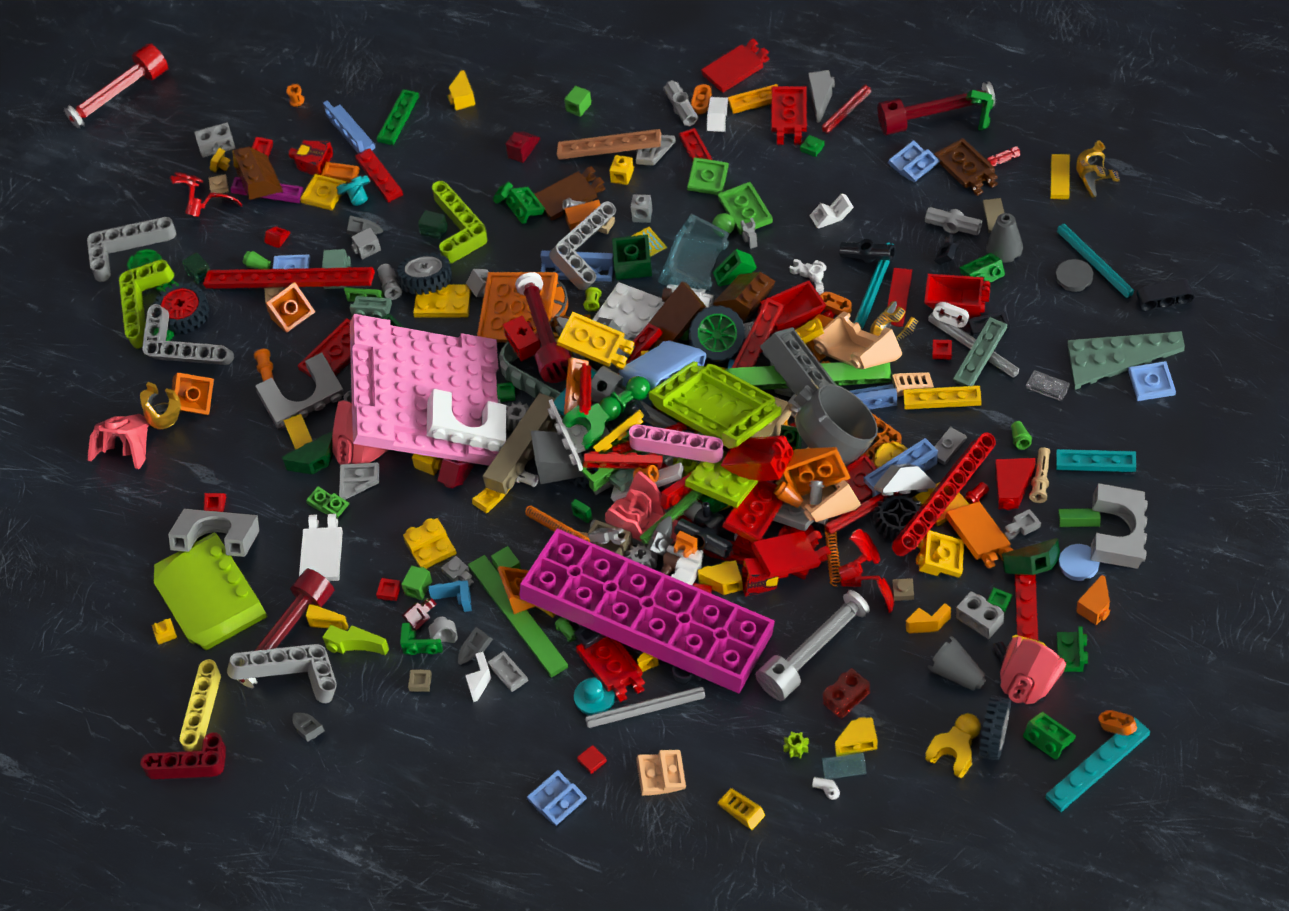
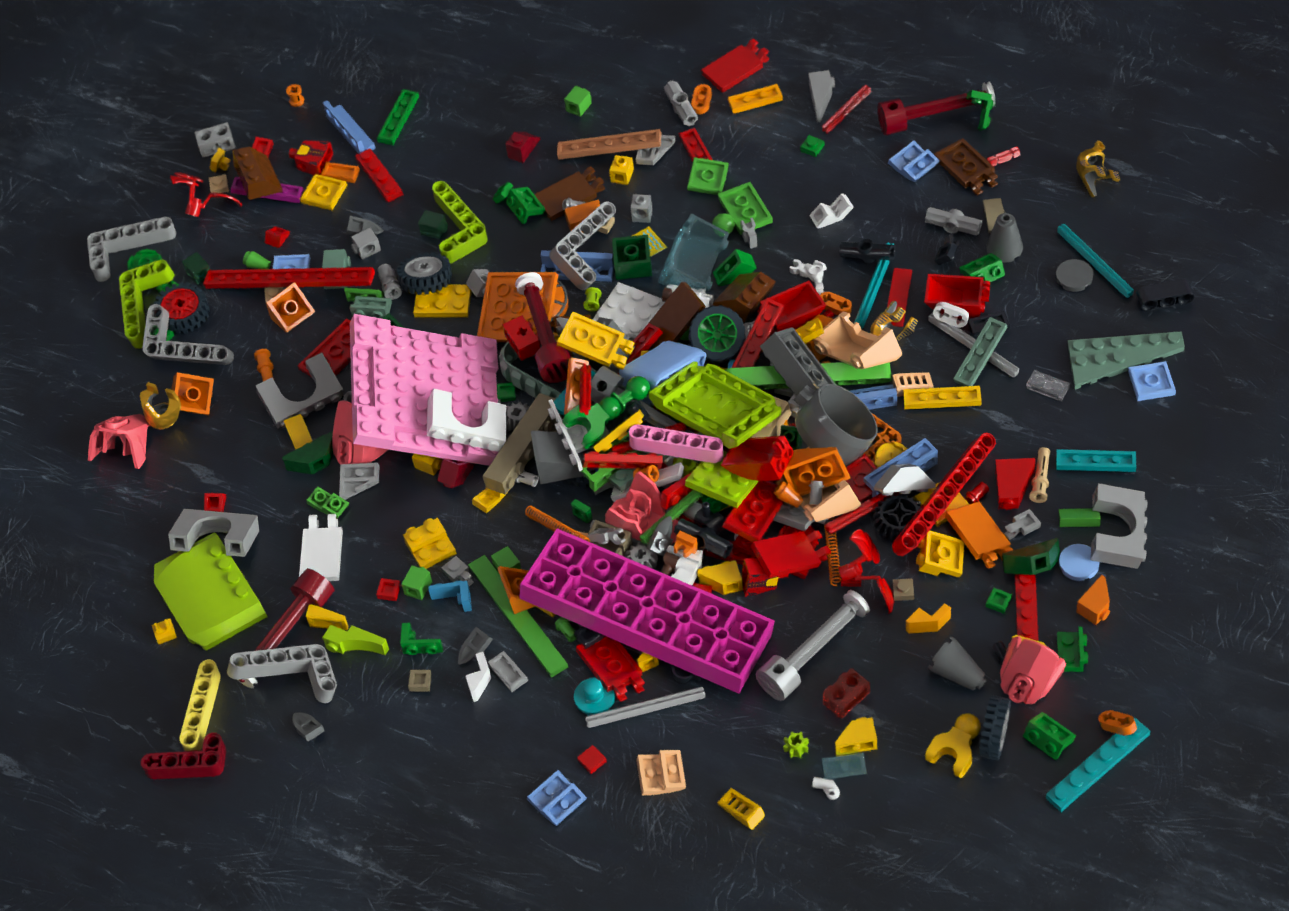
piece [64,44,168,129] -> none
teal plate [336,175,371,206] -> none
plate [401,598,436,630] -> none
light grey piece [429,617,457,643] -> none
yellow slope [448,70,475,110] -> none
white slope [707,97,728,132] -> none
red tile [772,86,807,145] -> none
red plate [932,340,952,359] -> none
light grey plate [934,427,967,465] -> none
light grey brick [956,591,1004,639] -> none
bright green cone [1011,421,1032,449] -> none
yellow tile [1051,154,1070,199] -> none

